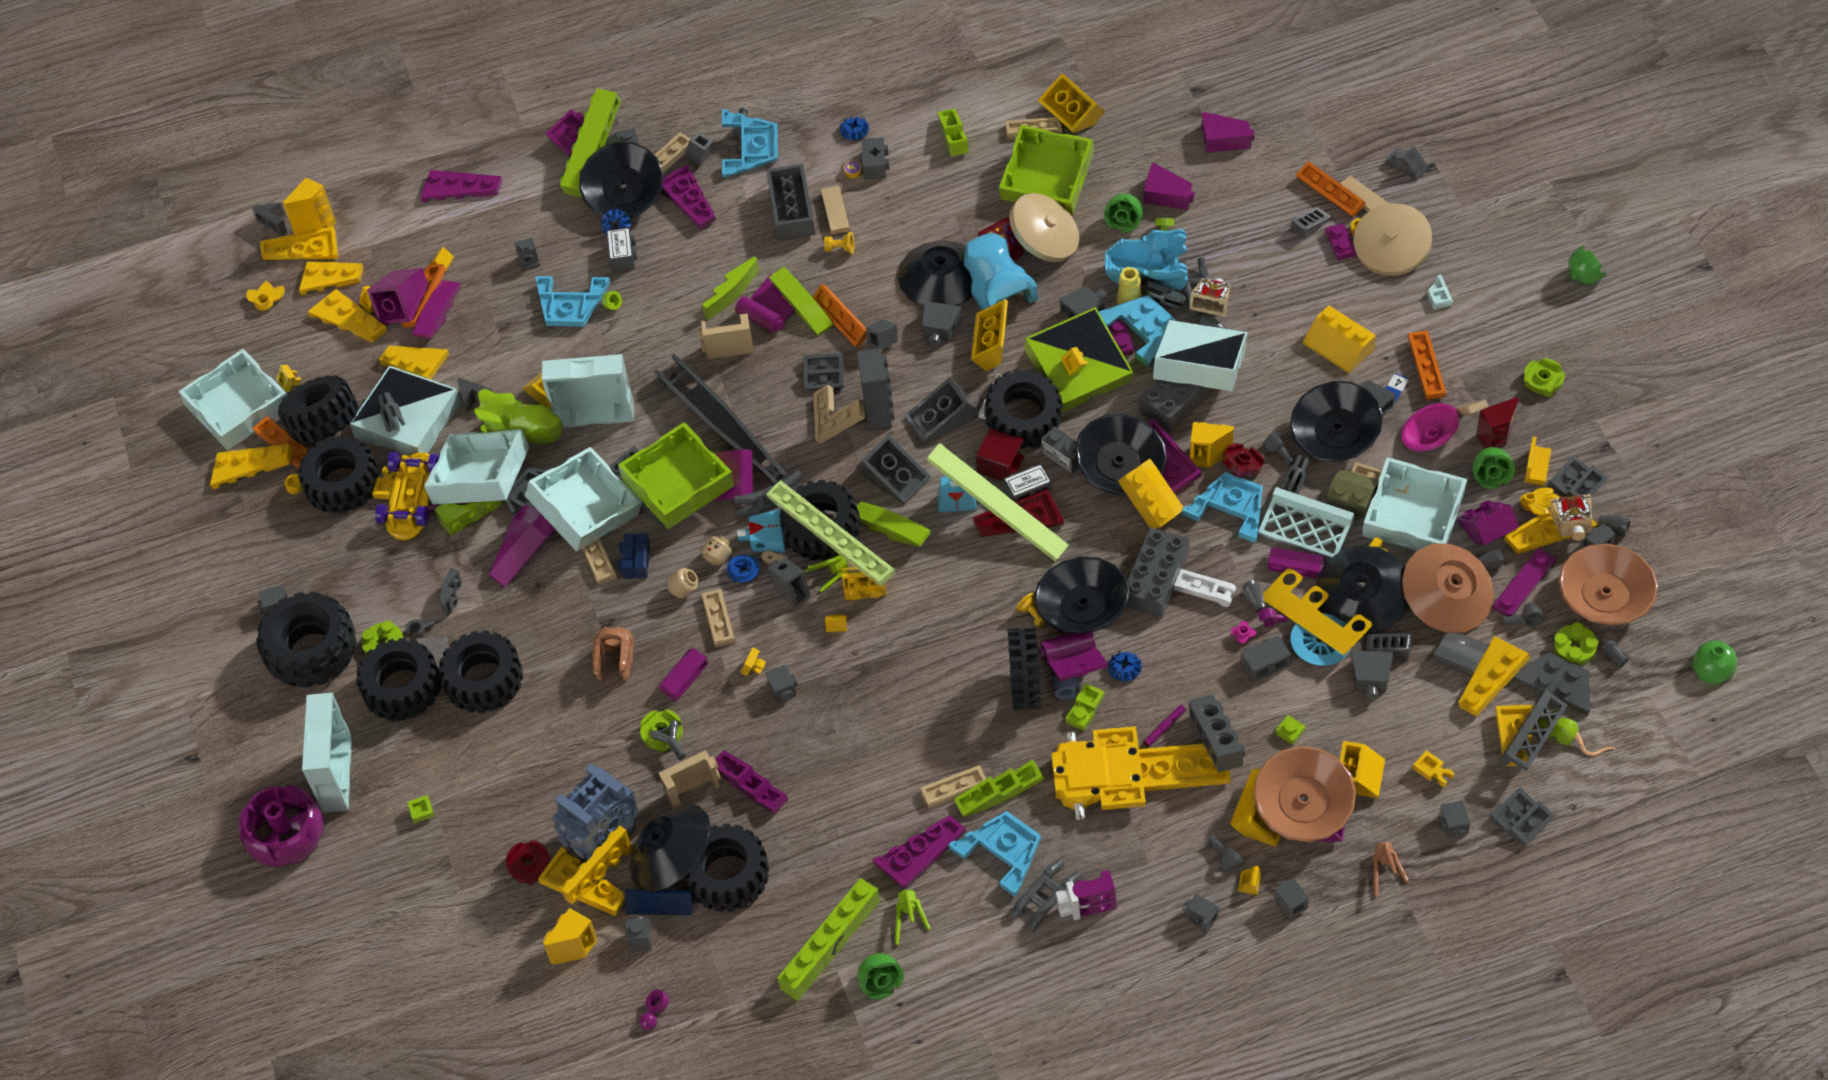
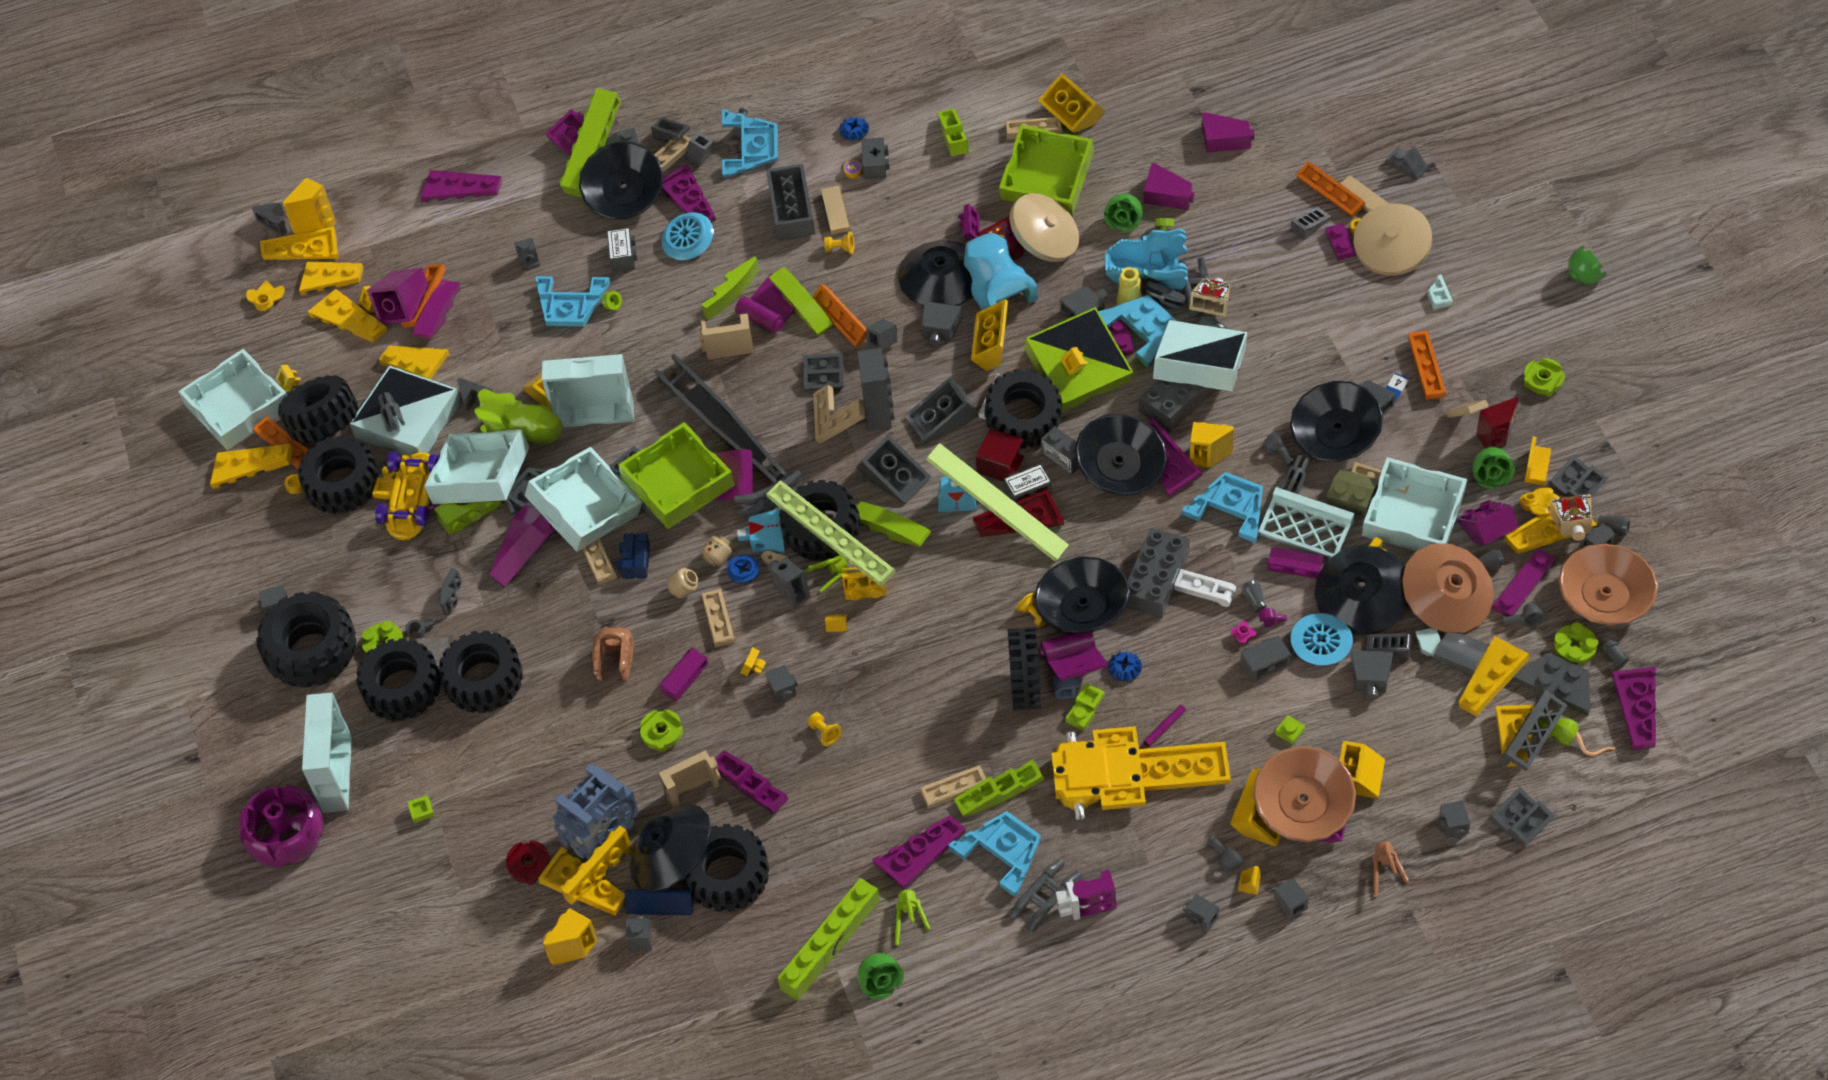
yellow slope [429,247,454,272] -> none
blue gear [600,209,631,236] -> none
magenta plate [639,989,669,1031] -> none
dark grey piece [650,720,686,760] -> none
yellow slope [1118,459,1184,529] -> none
dark grey brick [1188,694,1246,772] -> none
dark red plate [1222,443,1264,478] -> none
yellow piece [1263,568,1372,655] -> none
yellow slope [1303,305,1376,374] -> none
dark pink dish [1401,403,1460,452] -> none
yellow plate [1412,750,1454,787] -> none
bright green cylinder [1692,640,1737,685] -> none
none -> flat silver slope [651,117,690,140]
none -> medium azure piece [661,213,713,260]
none -> yellow piece [807,712,842,746]
none -> magenta plate [958,204,980,241]
none -> light aqua tile [1415,628,1445,664]
none -> magenta wing [1612,667,1656,750]

